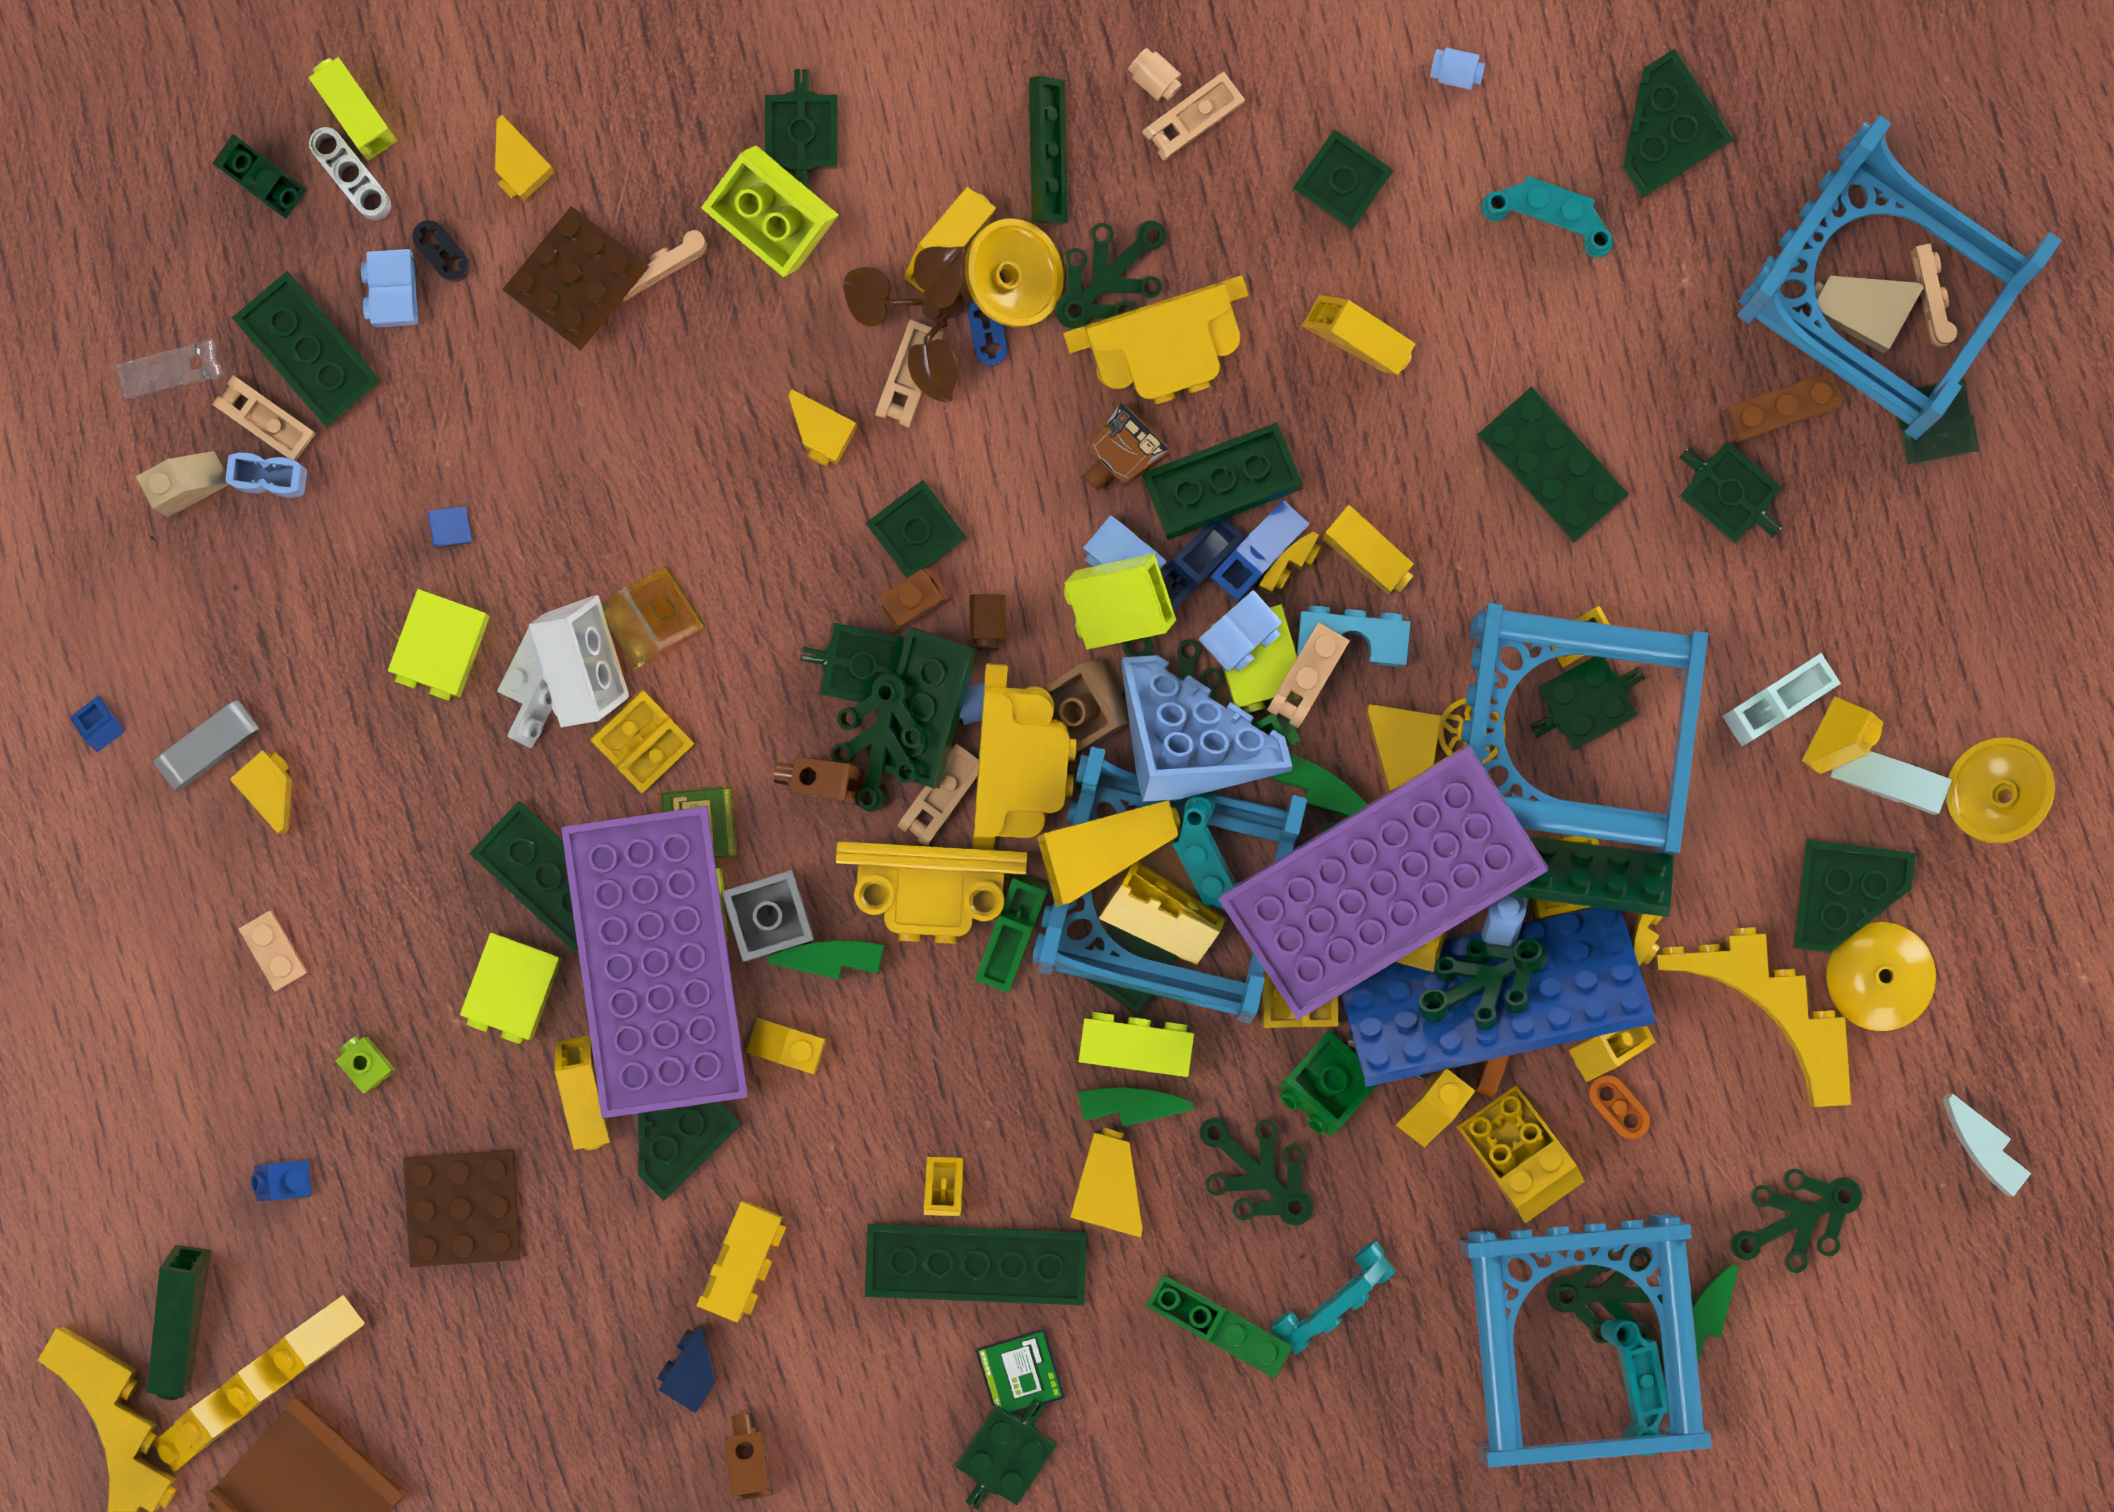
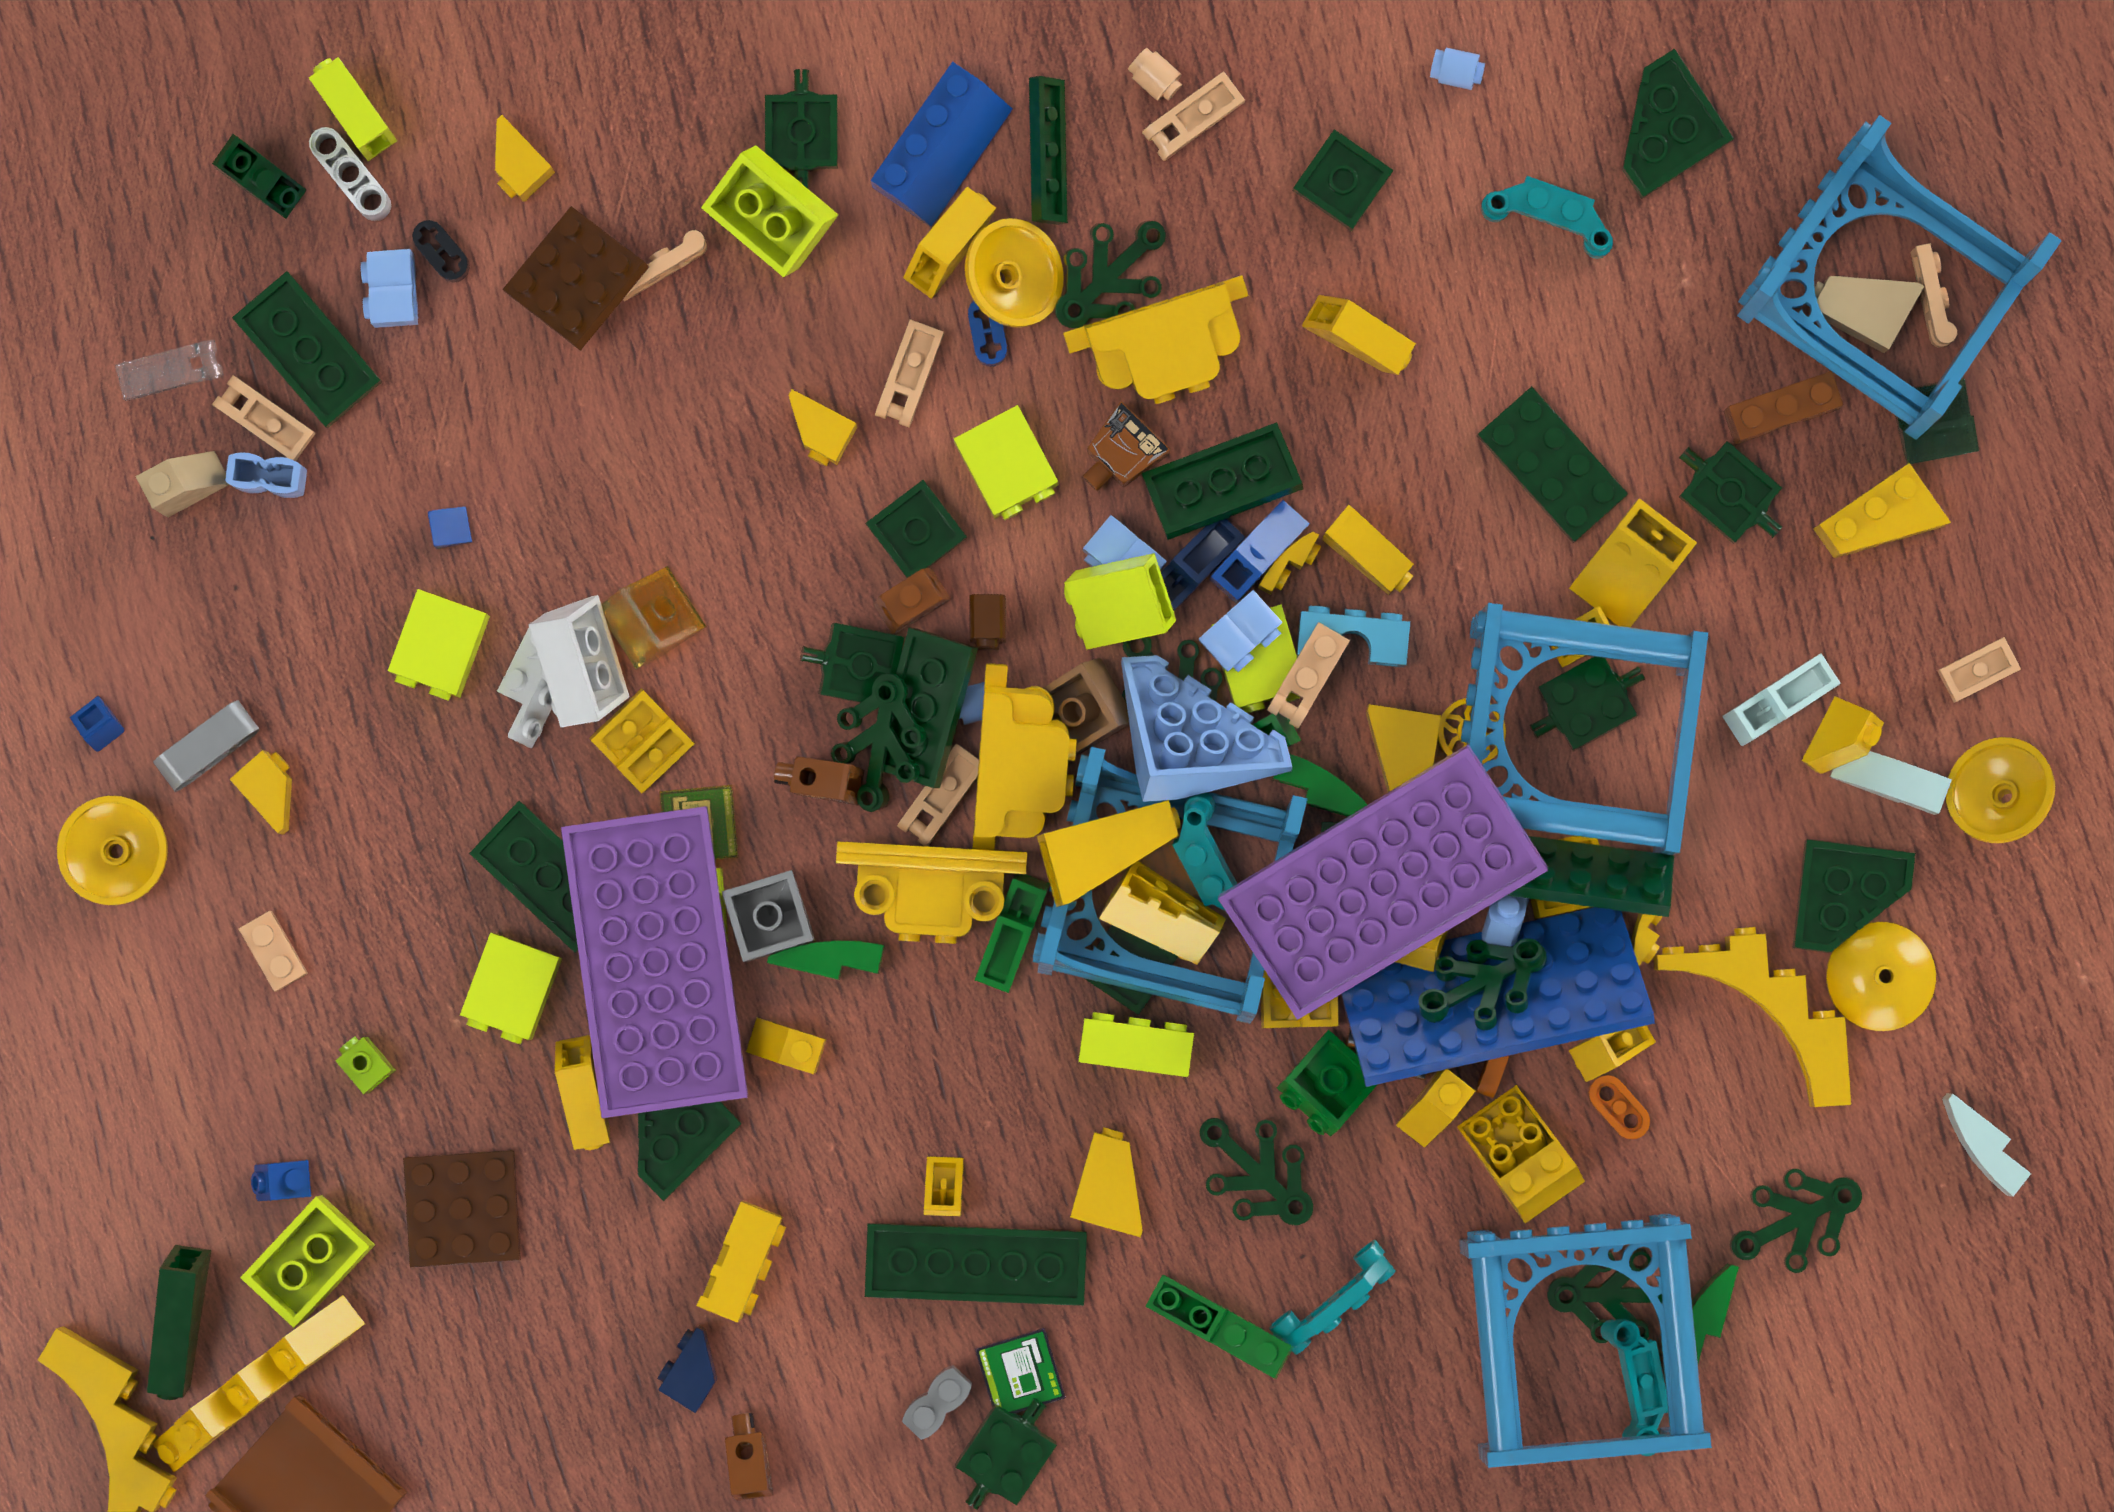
reddish brown plant [843,246,965,402] -> none
green slope [1077,1087,1194,1127] -> none
none -> yellow dish [57,796,168,905]
none -> neon yellow brick [240,1195,375,1328]
none -> blue slope [870,61,1013,228]
none -> light grey brick [902,1365,972,1440]
none -> neon yellow brick [953,405,1059,520]
none -> yellow slope [1568,498,1697,627]
none -> yellow wedge [1814,463,1951,558]
none -> light nougat plate [1938,637,2021,703]

